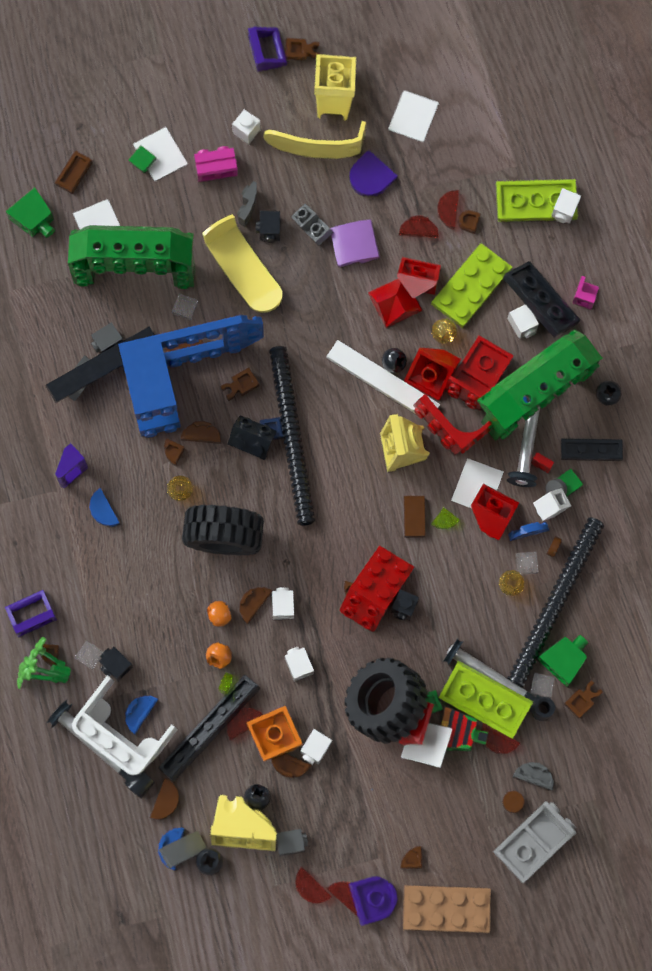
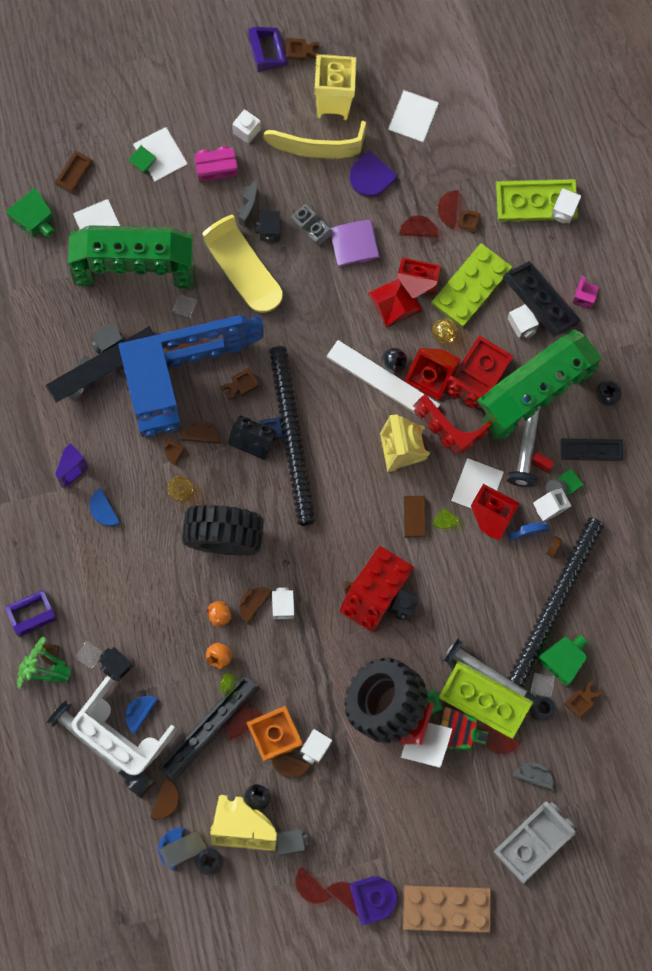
white brick [285,647,314,682] -> none
reddish brown tile [400,846,422,869] -> none
clear yellow piece [498,570,525,596] -> none
reddish brown tile [502,791,524,813] -> none
clear plate [515,552,539,575] -> none

